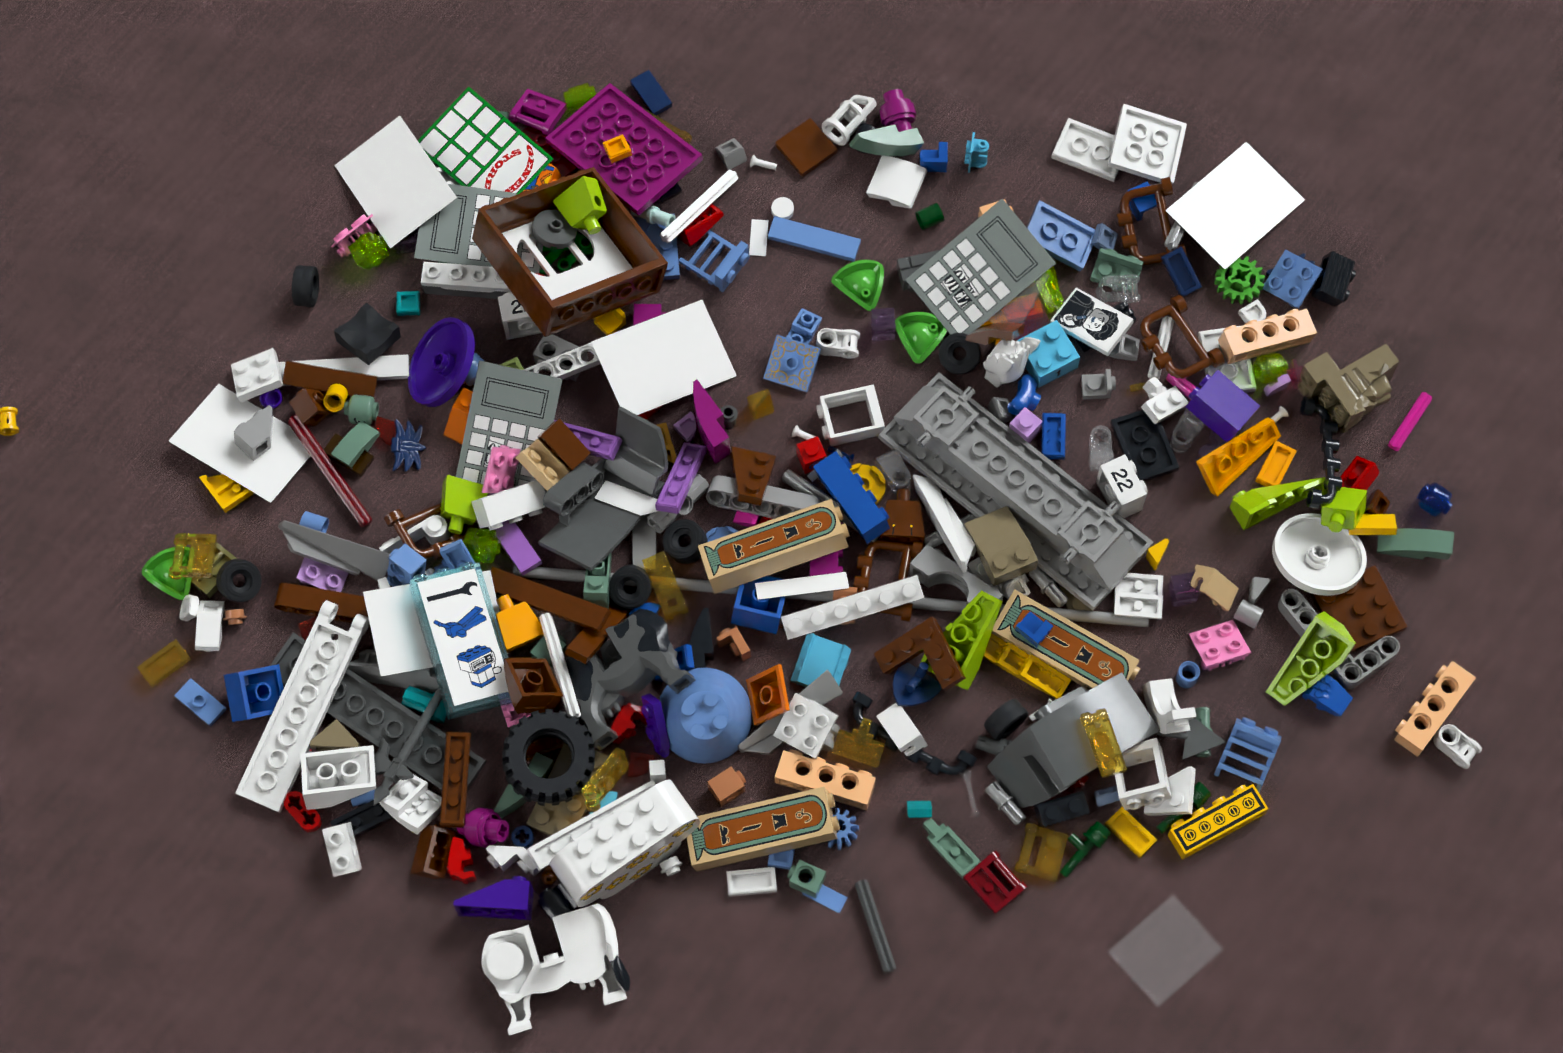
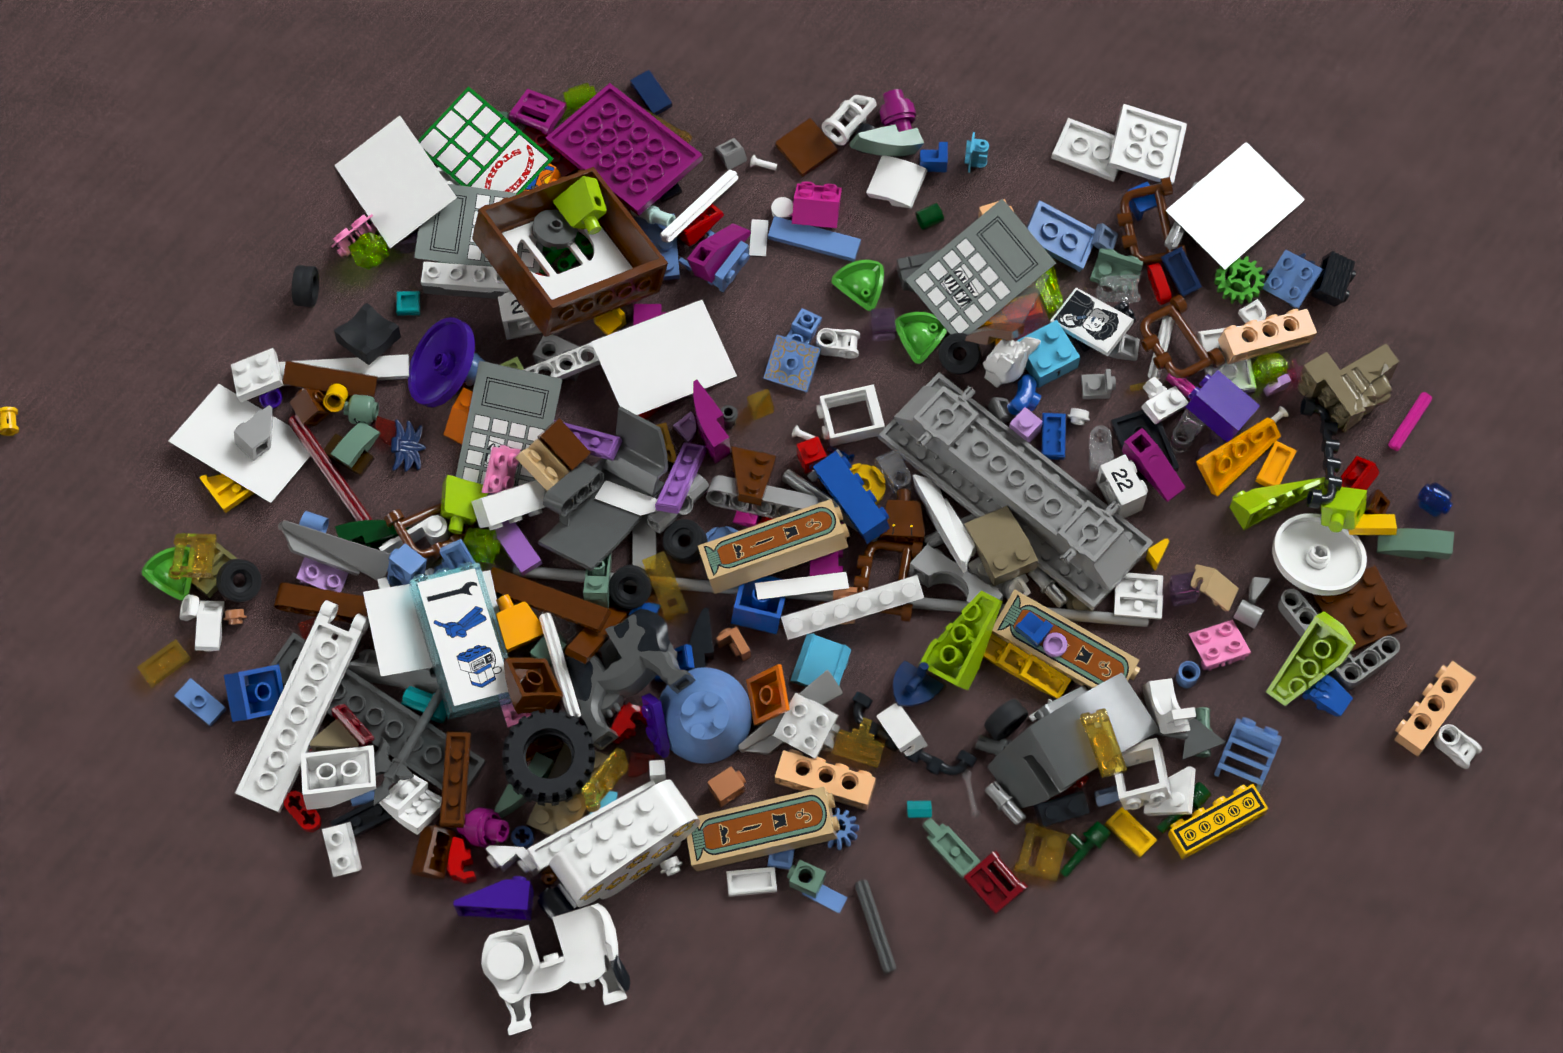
light orange tile [602,134,632,163] -> none
reddish brown plate [873,617,966,691] -> none
clear piece [1108,895,1223,1007] -> none
none -> dark red slope [331,704,375,747]
none -> dark green slope [335,520,410,549]
none -> magenta slope [687,224,751,283]
none -> dark pink slope [792,182,842,228]
none -> lavender tile [1043,633,1067,657]
none -> white plate [1067,408,1090,425]
none -> magenta slope [1122,428,1186,503]
none -> red beam [1147,263,1172,305]

